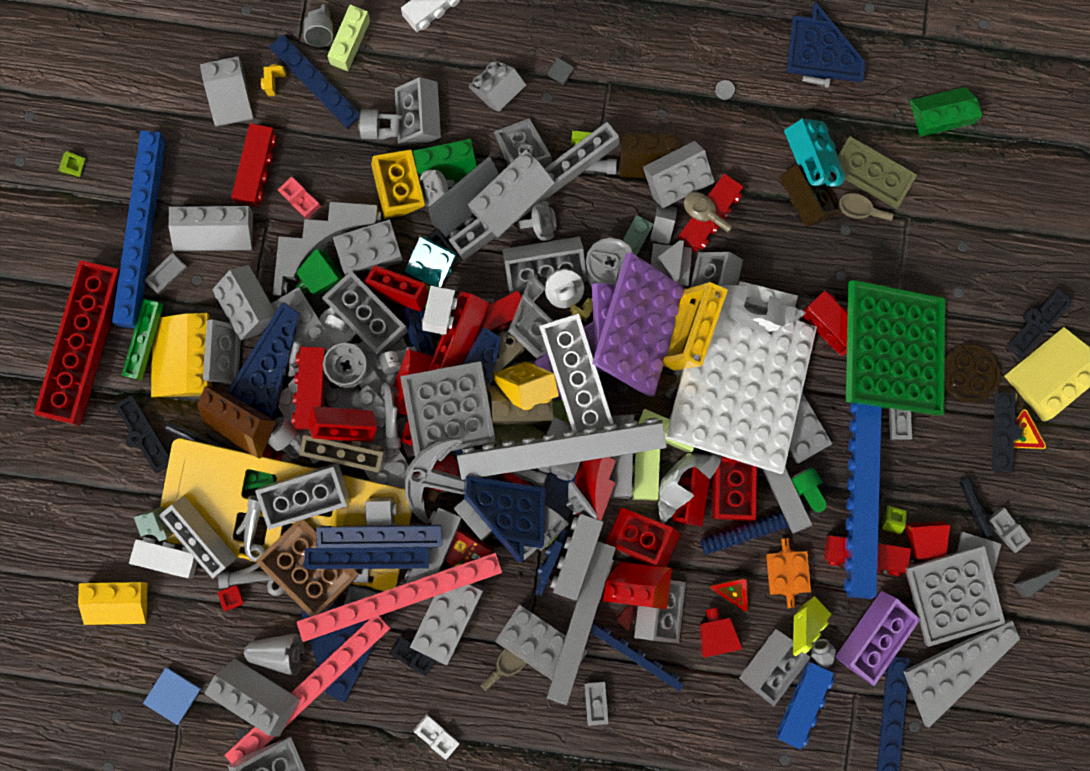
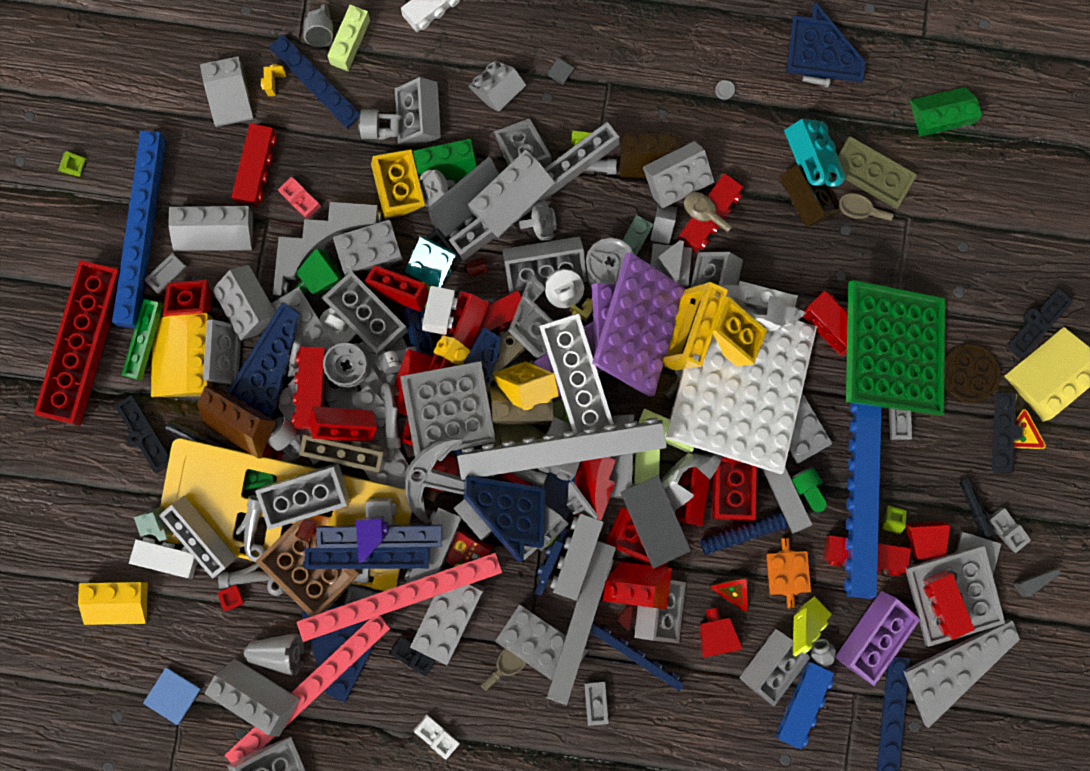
none -> red slope [163,280,213,317]
none -> clear red slope [295,519,318,543]
none -> dark purple slope [356,516,389,563]
none -> yellow bracket [434,335,470,366]
none -> clear red slope [465,258,487,277]
none -> dark grey tile [620,475,691,568]
none -> yellow slope [712,296,767,366]
none -> red brick [923,570,975,640]

